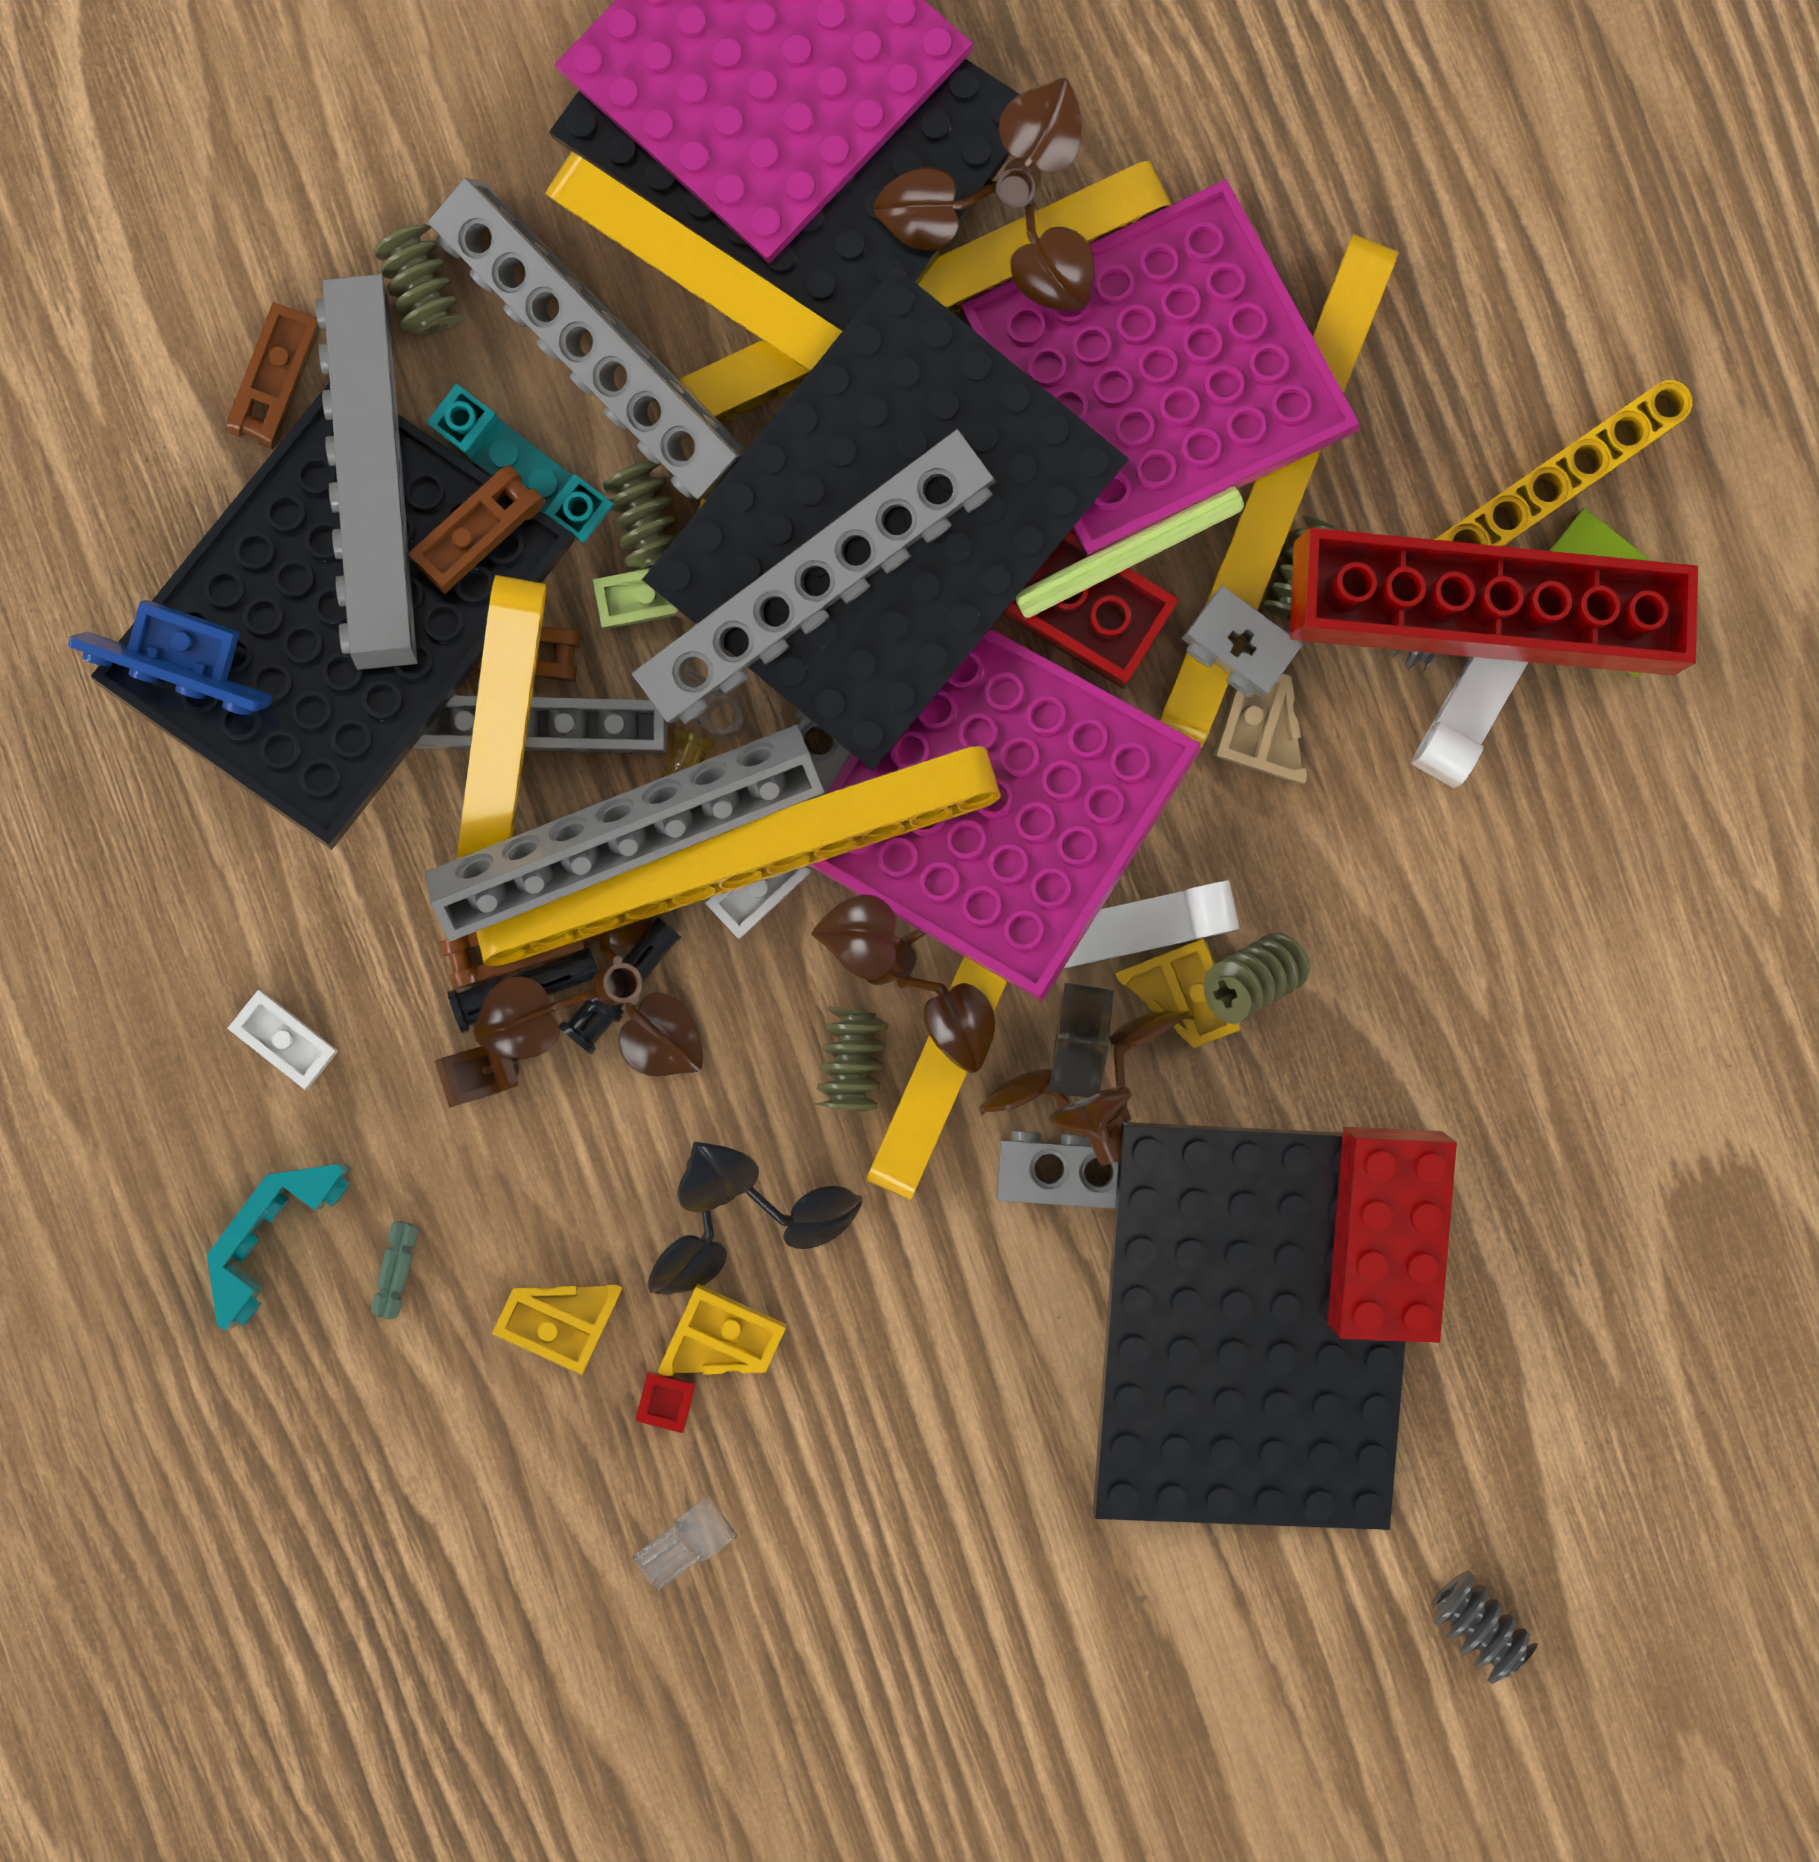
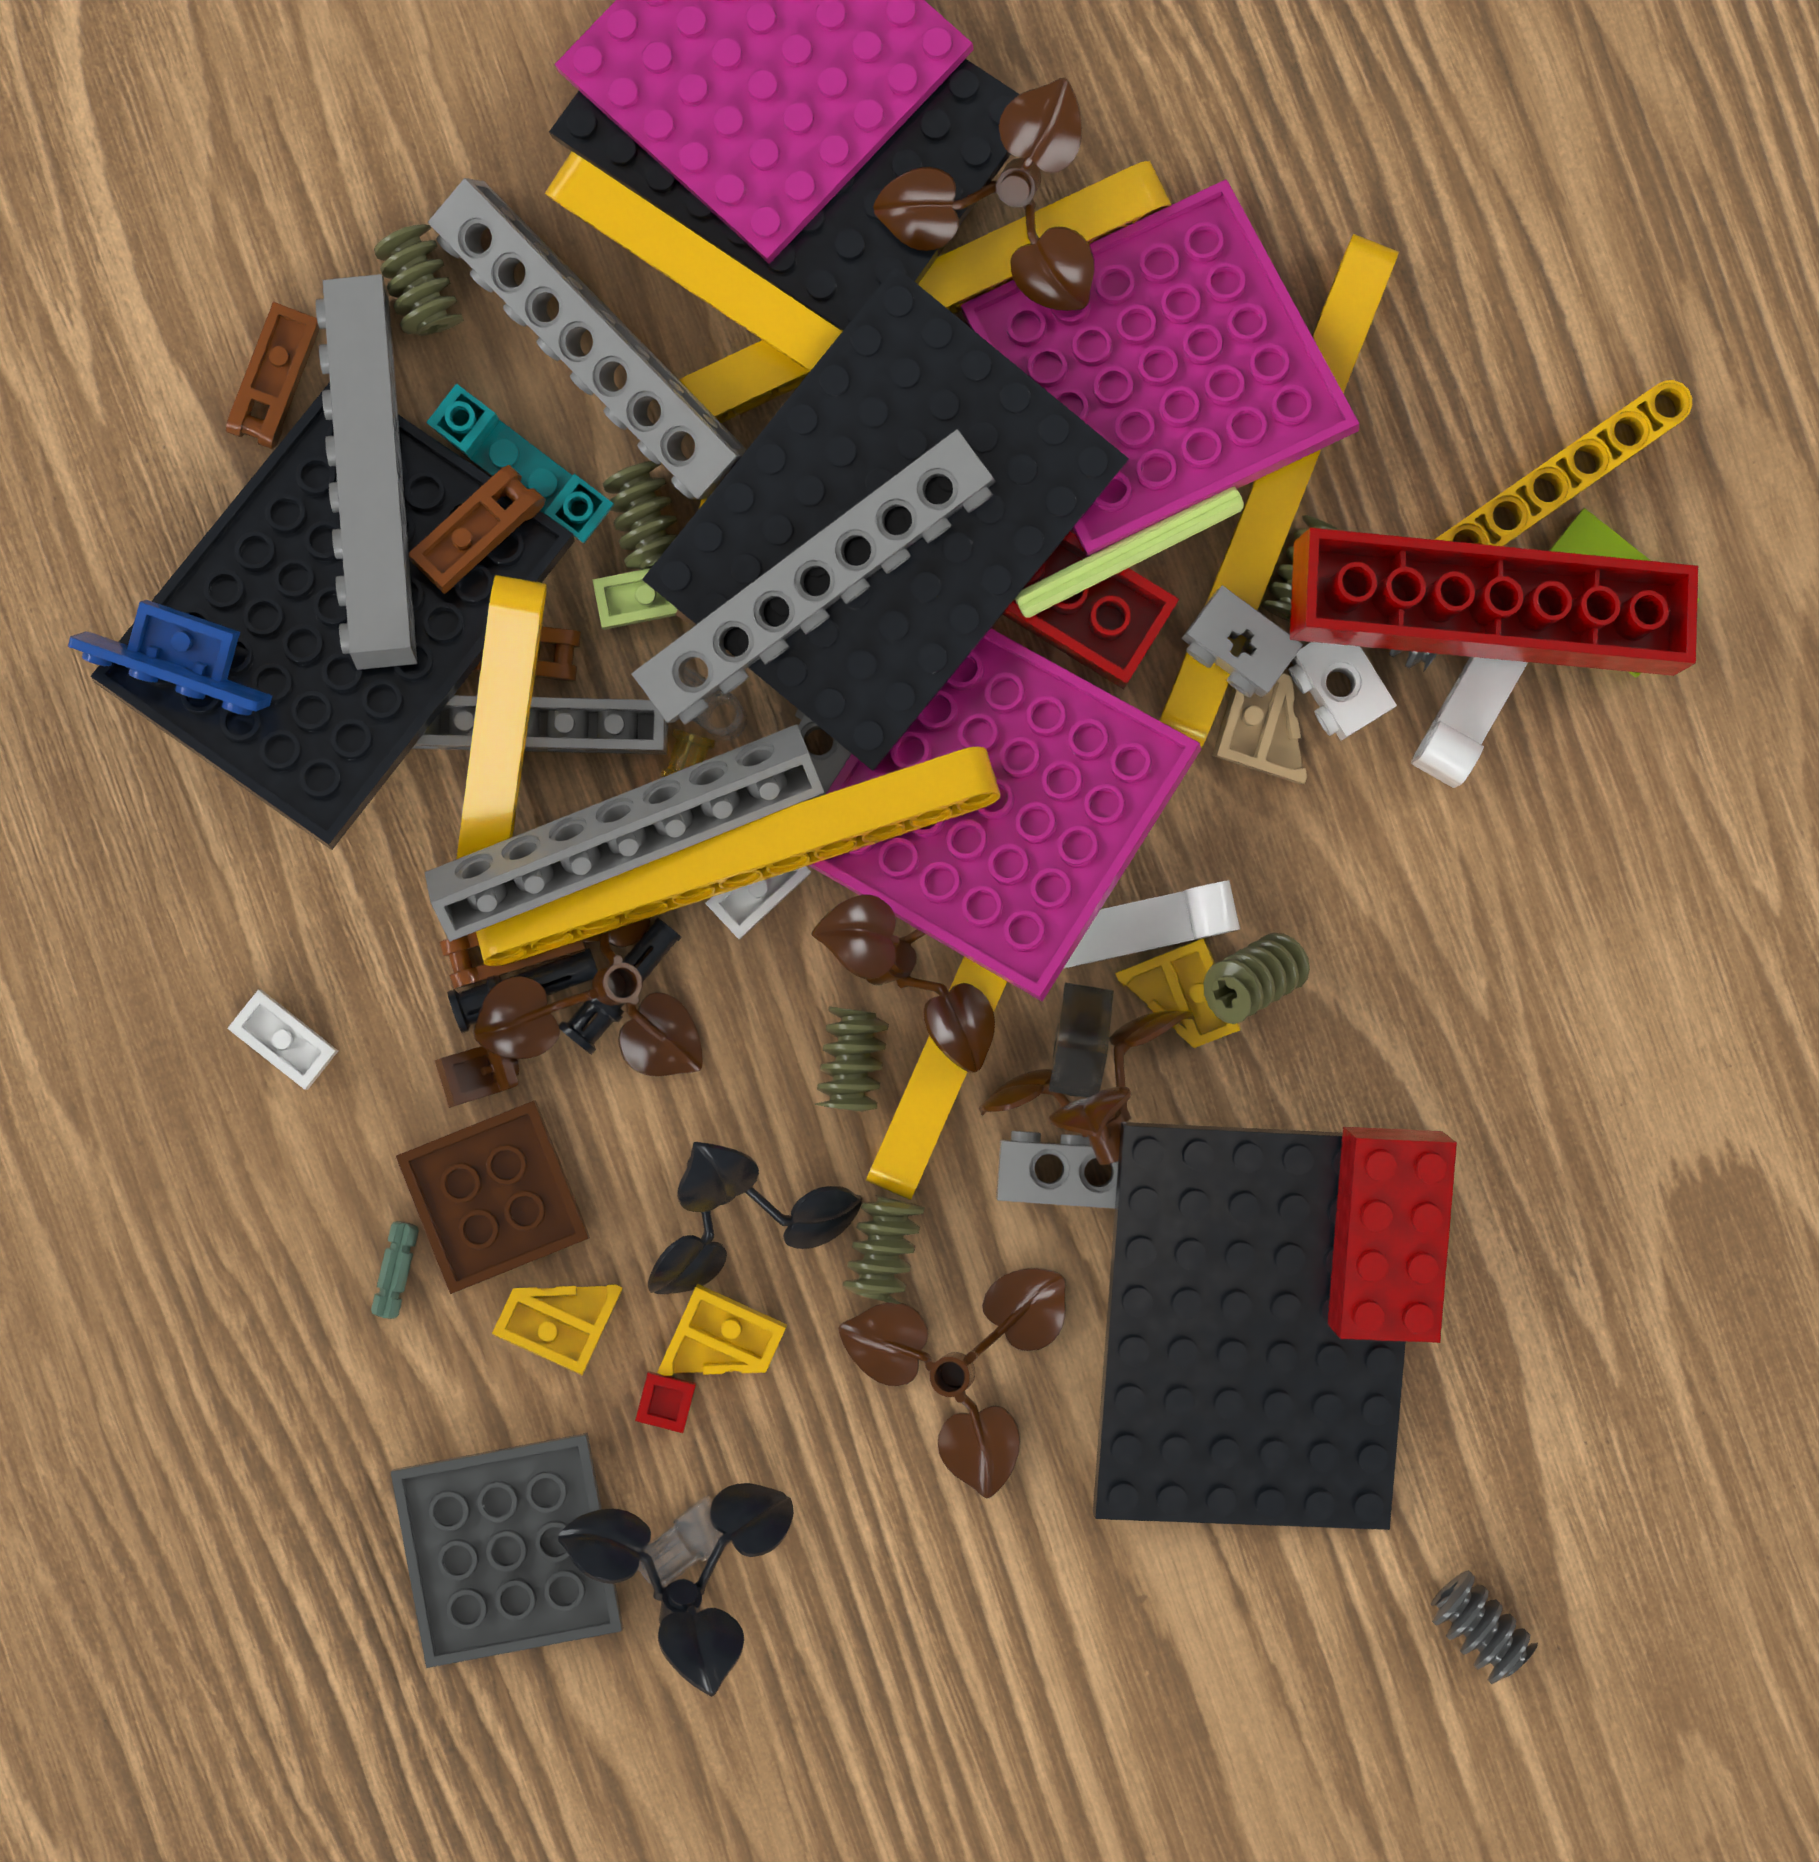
teal slope [207,1163,352,1331] -> none
none -> dark grey plate [391,1433,624,1668]
none -> reddish brown plate [396,1100,590,1294]
none -> black plant [558,1483,794,1697]
none -> reddish brown plant [838,1268,1066,1498]
none -> olive piece [843,1195,925,1304]
none -> white brick [1288,642,1397,741]

